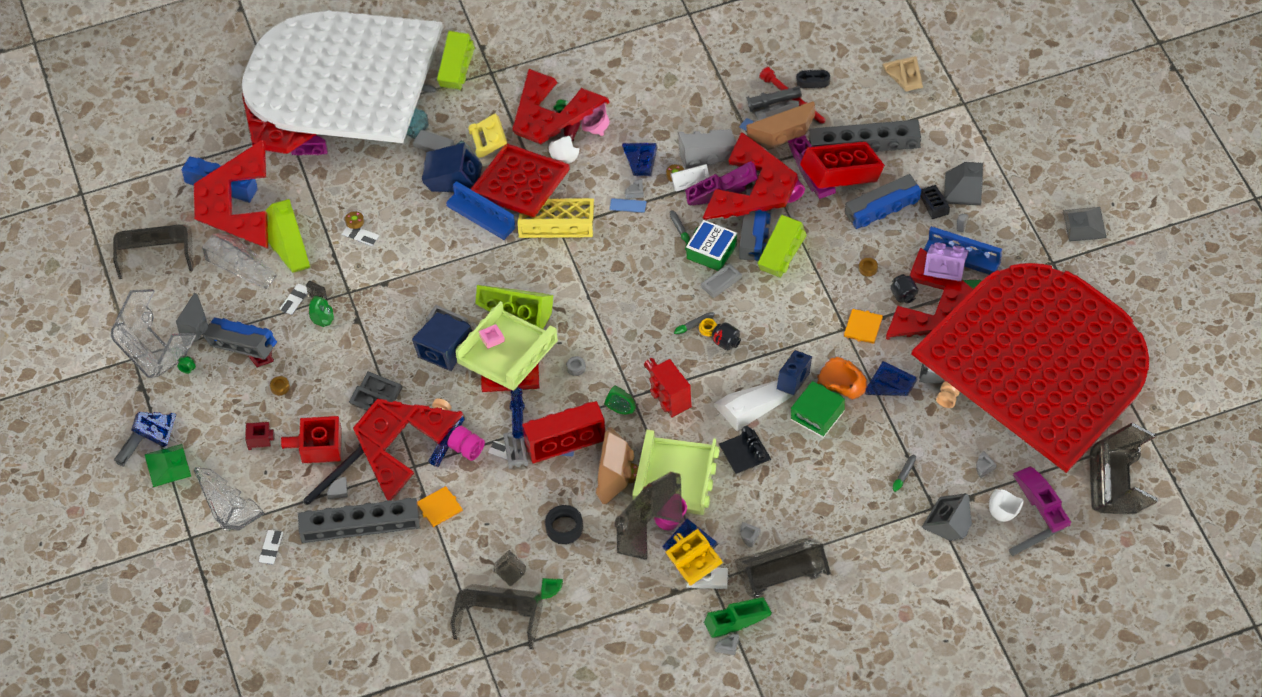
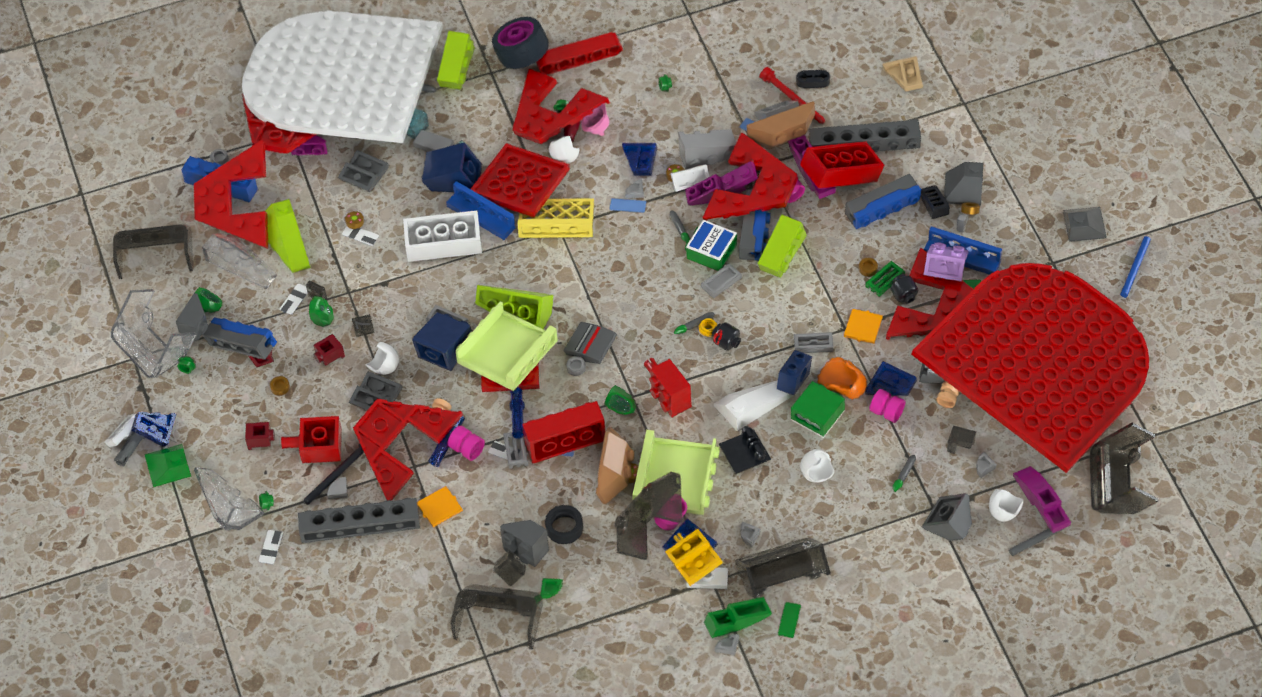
light yellow plate [468,113,507,158] -> none
bright pink plate [479,324,505,349] -> none
dark grey pin [746,86,802,112] -> none
none -> white plate [104,414,141,447]
none -> green rock [195,287,222,313]
none -> light grey tile [210,149,229,166]
none -> green plate [259,491,274,511]
none -> dark red brick [313,334,345,366]
none -> dark grey slope [338,150,389,192]
none -> clear smoke tile [352,314,375,337]
none -> white hair [365,342,399,375]
none -> white brick [403,211,482,262]
none -> black wheel [492,16,549,69]
none -> dark grey slope [500,520,549,567]
none -> red beam [536,32,623,75]
none -> dark grey slope [564,322,617,364]
none -> green plate [658,74,672,92]
none -> green sticker [778,602,801,638]
none -> light grey tile [794,332,833,353]
none -> white hair [800,449,834,482]
none -> green tile [865,261,905,297]
none -> dark pink wheel [869,389,906,423]
none -> clear smoke panel [947,426,976,454]
none -> pearl gold tile [961,202,980,215]
none -> blue bar [1120,236,1151,298]

